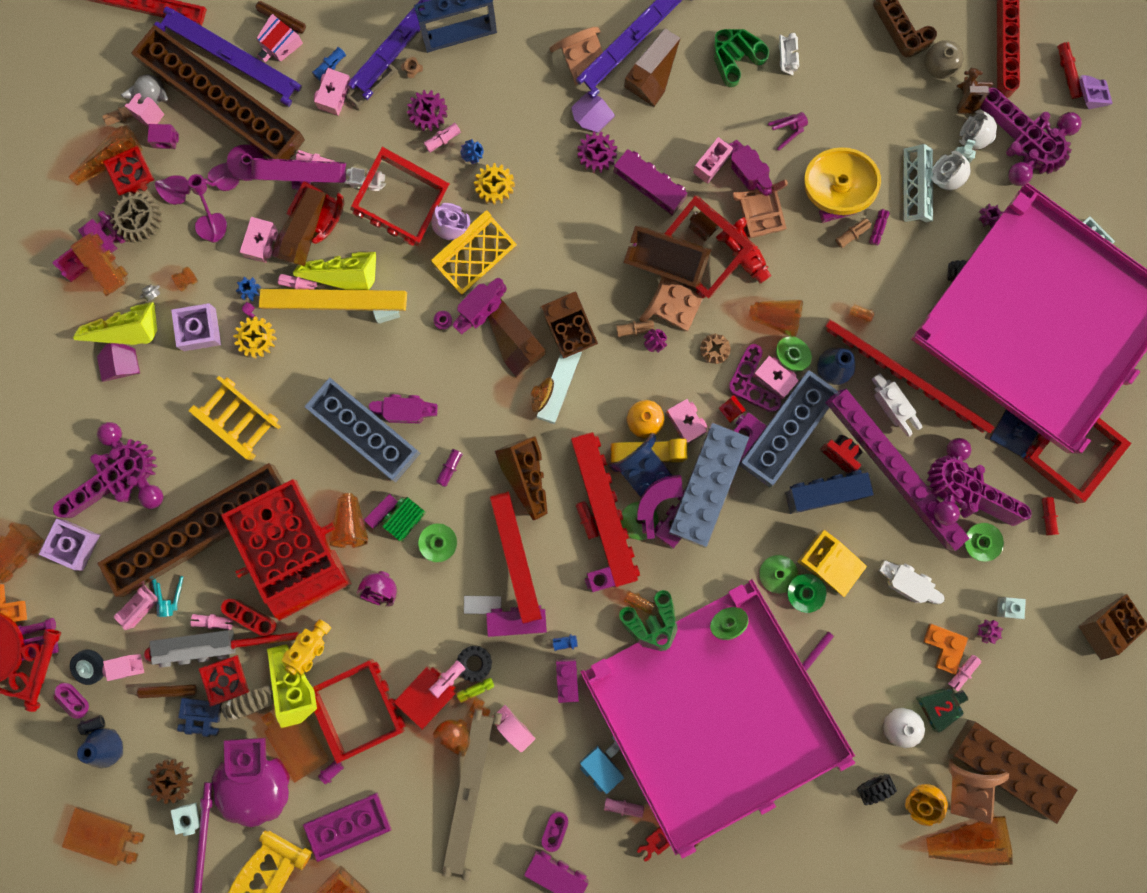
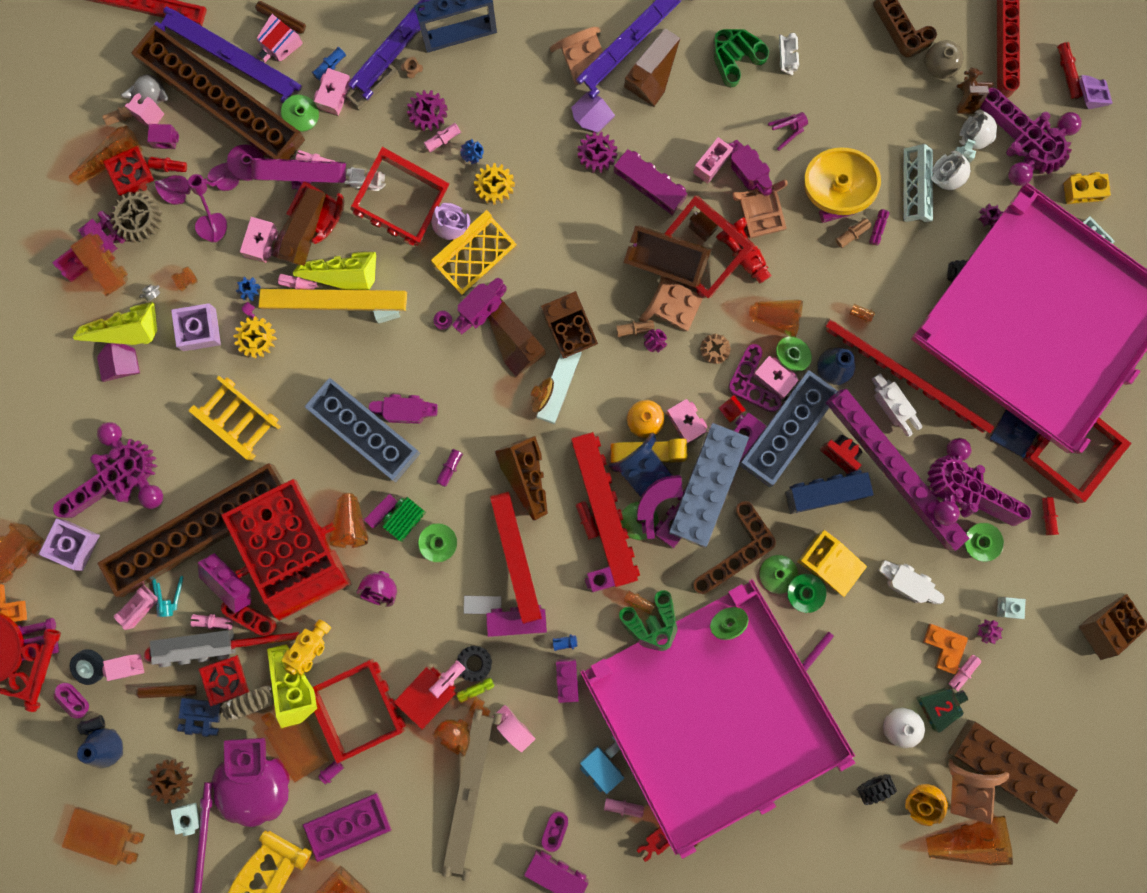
none -> red axle [148,156,187,172]
none -> magenta brick [198,553,251,613]
none -> bright green dish [281,95,319,132]
none -> reddish brown beam [692,501,776,594]
none -> yellow brick [1063,172,1111,204]

